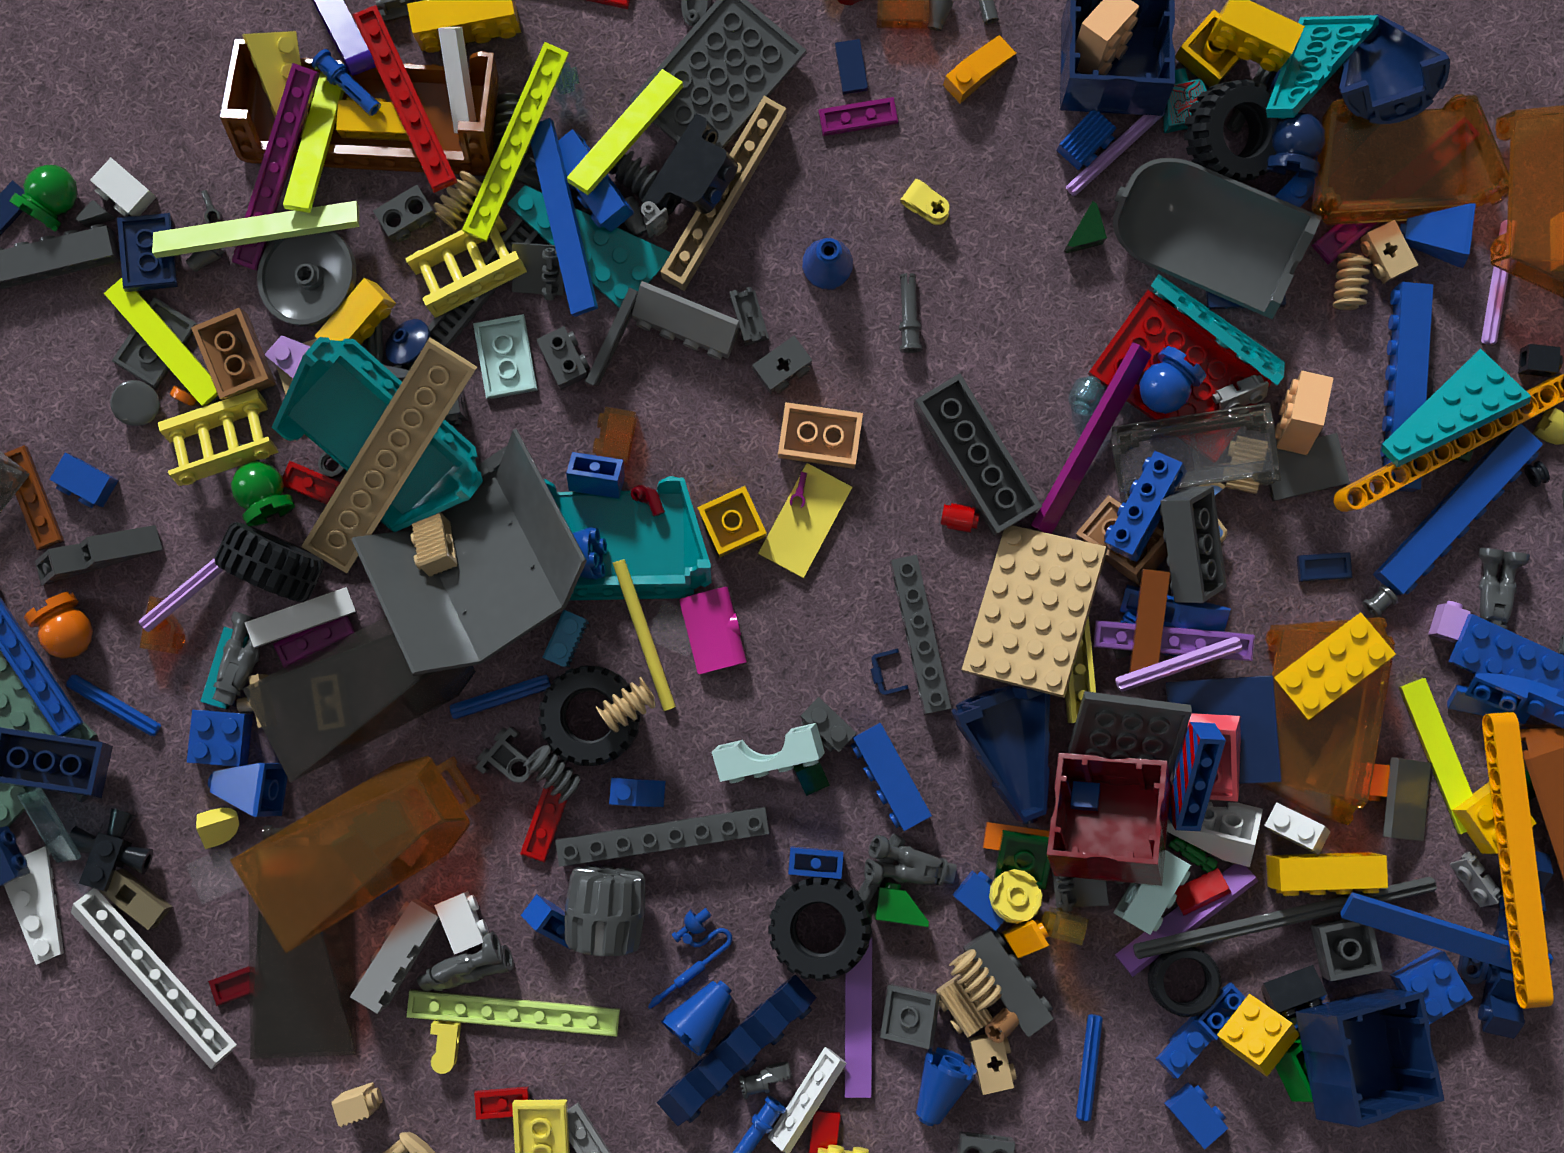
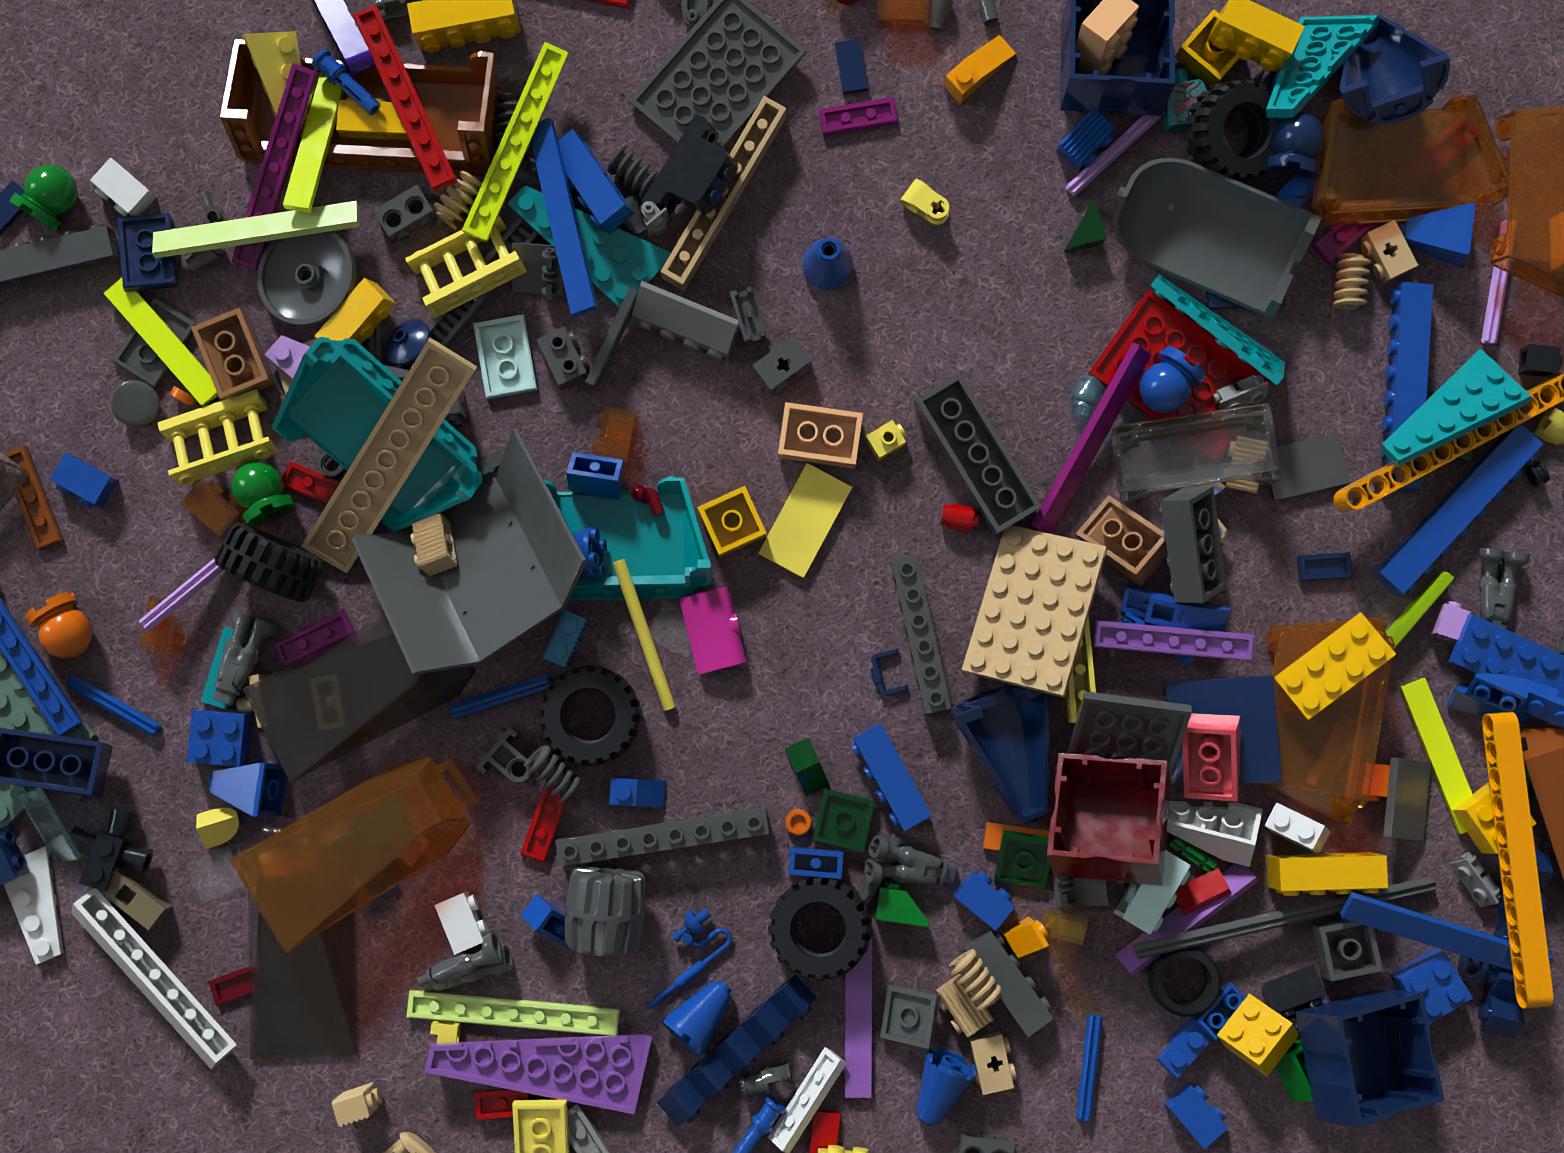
dark grey slope [35,525,162,586] -> none
dark grey slope [76,200,115,228] -> none
white tile [245,587,356,648] -> none
light grey wedge [350,899,440,1014] -> none
white tile [438,27,476,133] -> none
clear light blue gear [555,62,580,94] -> none
neon yellow tile [567,69,683,195] -> none
tan piece [596,677,655,732] -> none
light aqua arch [712,723,825,783] -> none
magenta hand [790,472,807,508] -> none
dark grey brick [800,697,857,752] -> none
dark grey pin [899,273,923,353] -> none
medium nougat piece [985,1008,1019,1043] -> none
light yellow tile [989,869,1042,924] -> none
blue tile [1071,781,1101,811] -> none
blue brick [1105,451,1187,562] -> none
lavender axle [1116,637,1242,692] -> none
dark orange tile [1129,569,1170,673] -> none
blue brick [1168,722,1226,831] -> none
light nougat brick [1274,371,1333,455] -> none
dark grey bush [1362,585,1398,619] -> none
none -> clear orange brick [180,479,243,538]
none -> medium lavender wing [424,1034,652,1114]
none -> orange tile [785,809,811,836]
none -> dark green plate [812,788,875,852]
none -> light yellow brick [865,420,907,461]
none -> lime tile [1382,572,1454,650]

